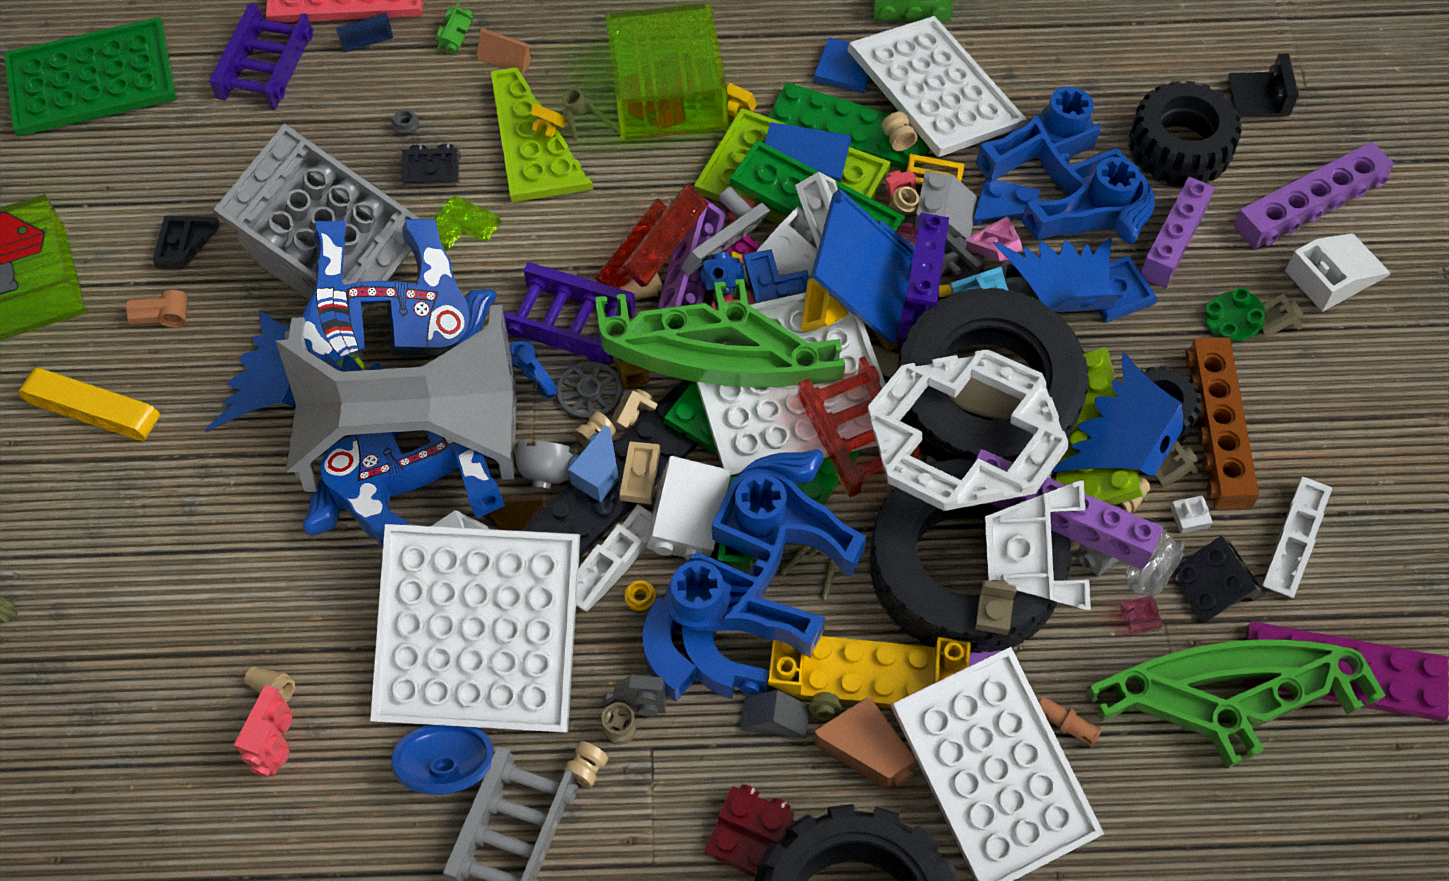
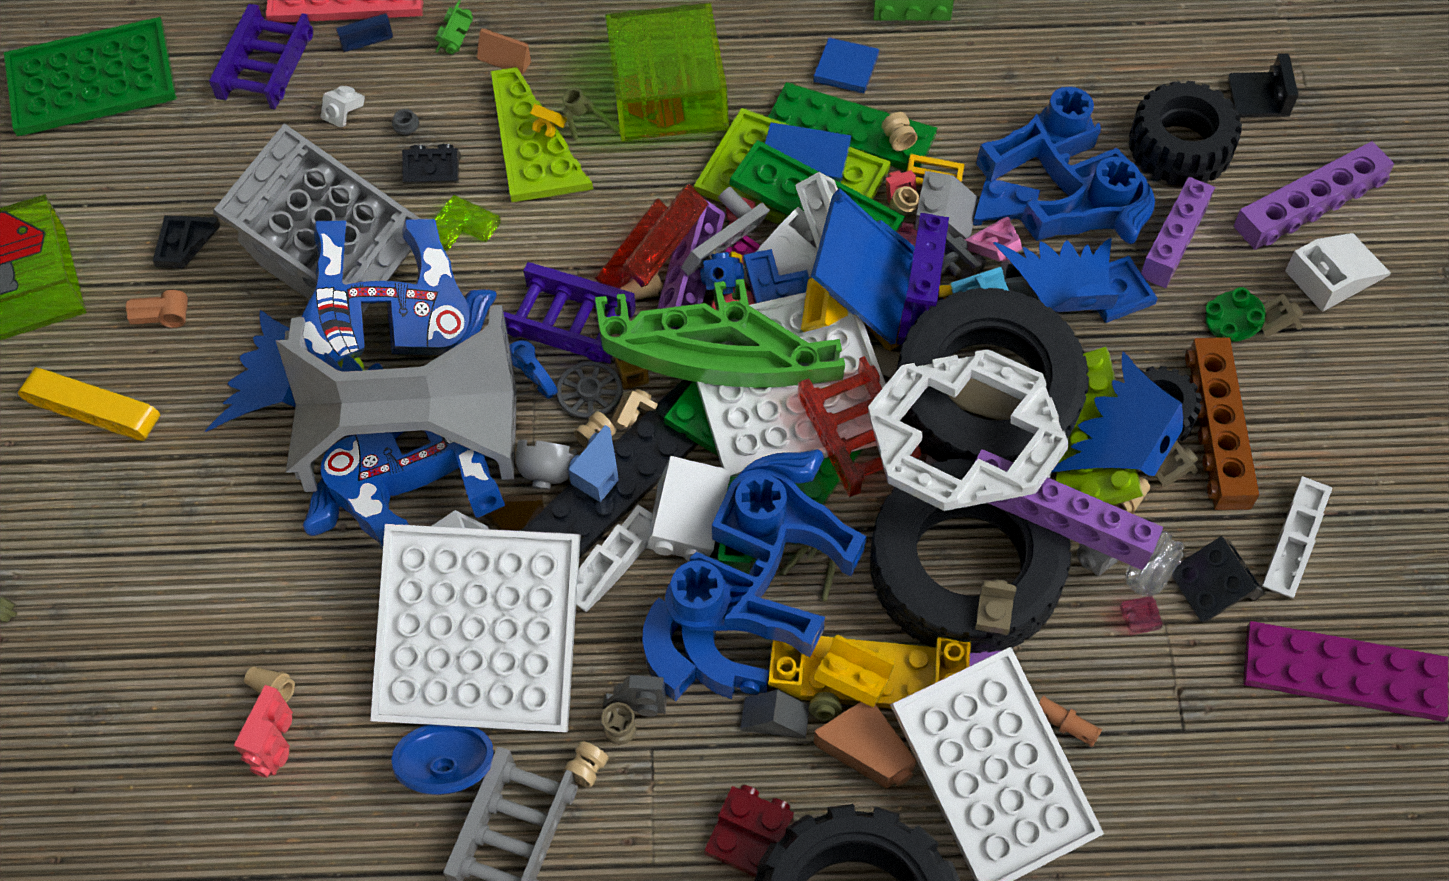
tan plate [620,441,660,504] -> none
yellow plate [624,580,656,612] -> none
yellow tile [724,83,757,118] -> none
white plate [847,16,1027,157] -> none
white wing [985,481,1091,610] -> none
bright green piece [1087,640,1386,769] -> none
white tile [1170,496,1213,534] -> none
none -> white bracket [321,86,365,127]
none -> yellow bracket [814,635,895,708]

